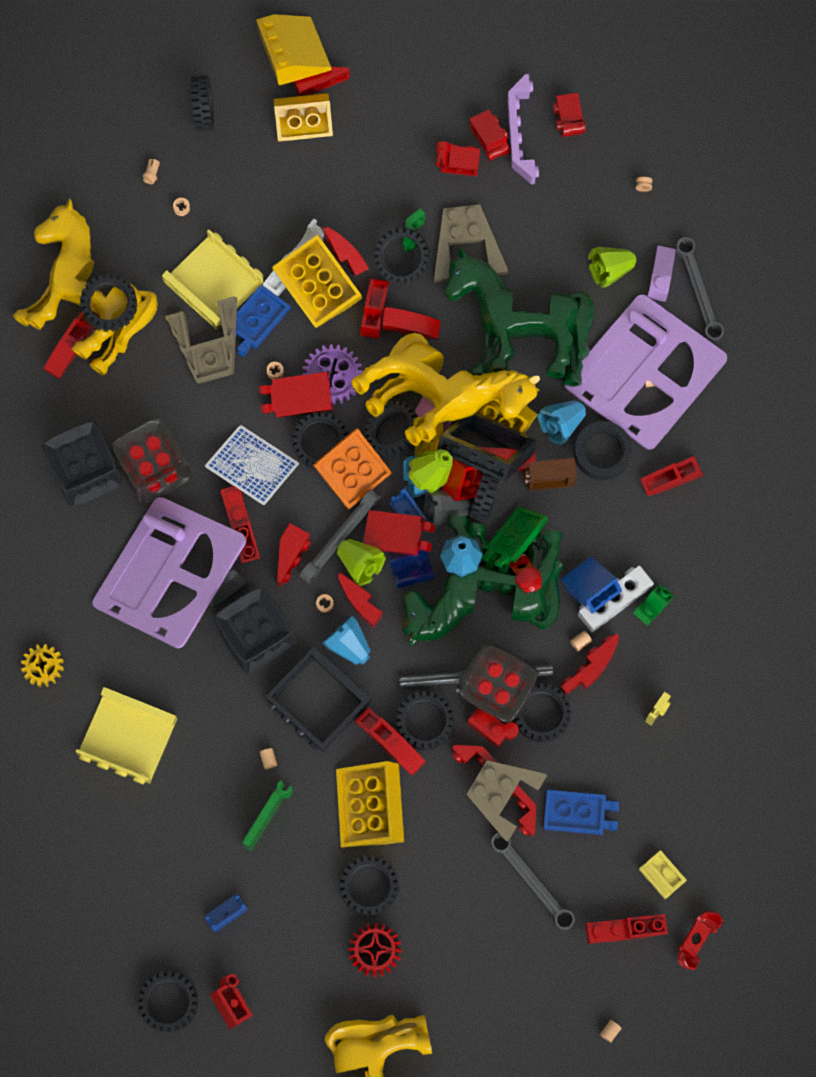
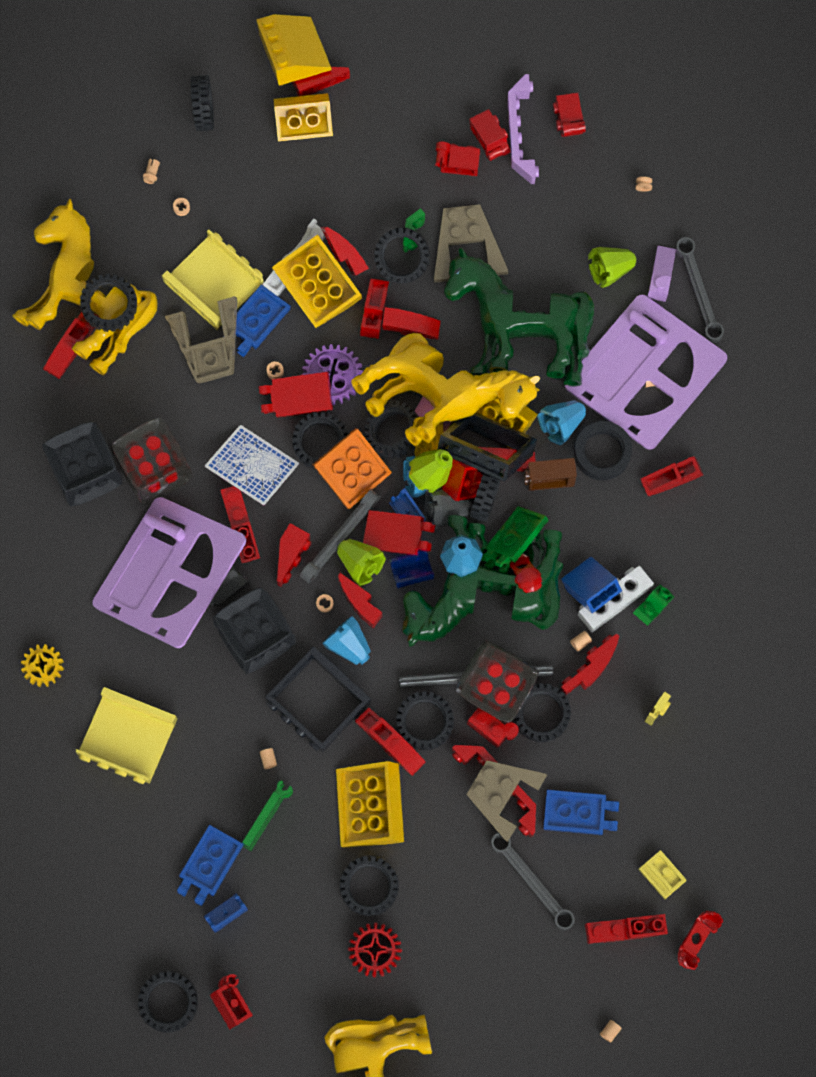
none -> blue tile [177,825,243,907]

